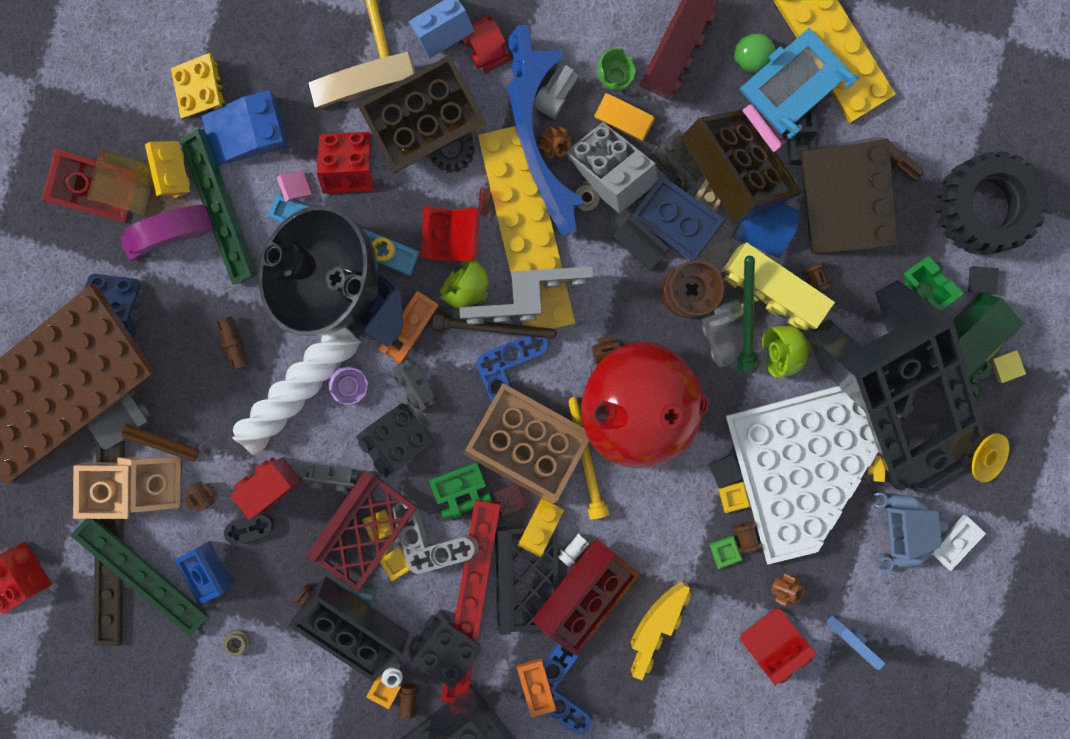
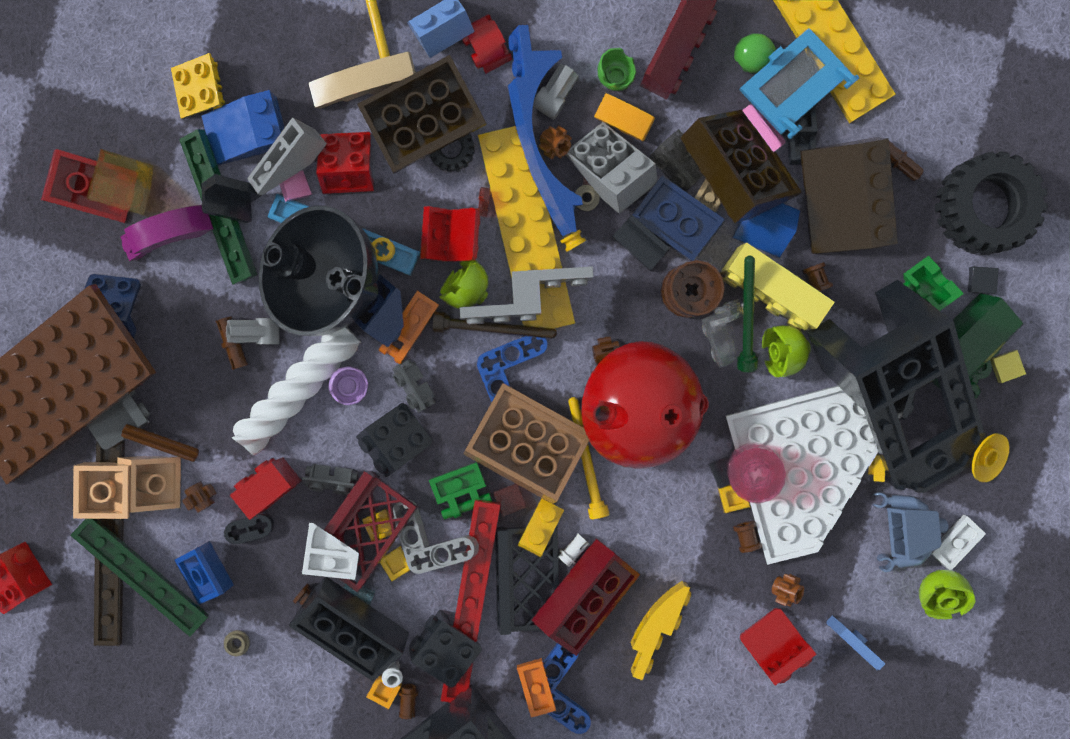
yellow bracket [145,141,190,198] -> none
bright green tile [709,535,742,569] -> none
none -> black panel [201,174,262,223]
none -> light grey piece [226,318,279,344]
none -> light grey slope [247,118,327,195]
none -> white wing [302,523,359,580]
none -> yellow bush [560,229,586,252]
none -> clear pink wheel [727,442,786,503]
none -> lime cylinder [919,570,976,620]

